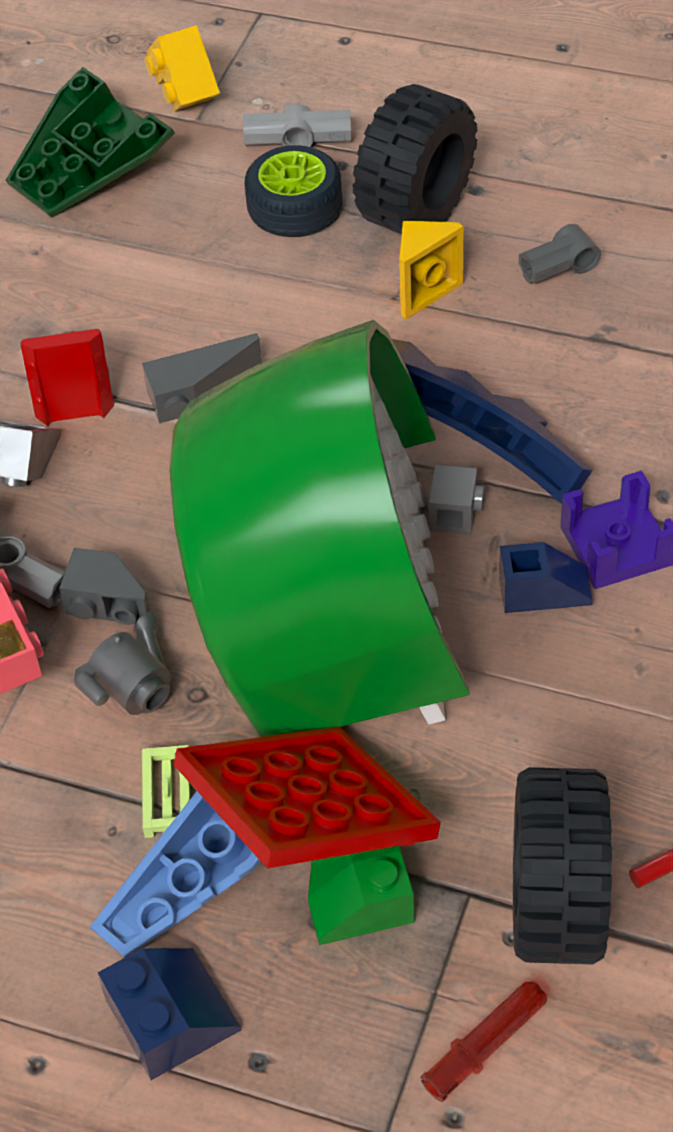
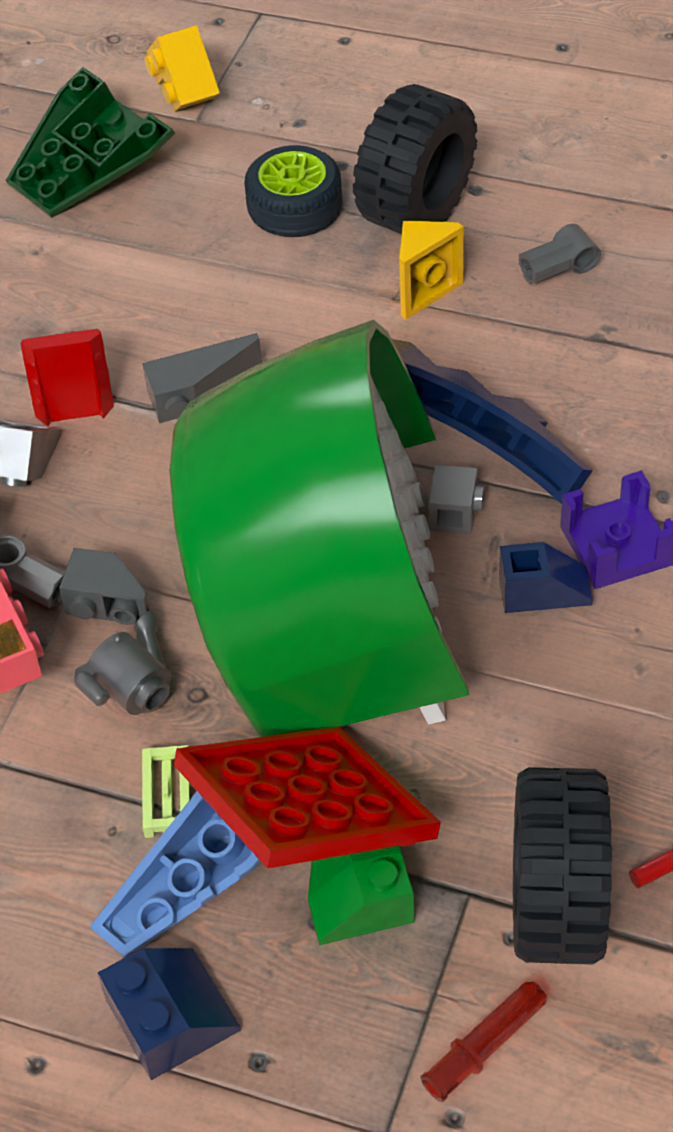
light grey piece [243,104,351,147] -> none

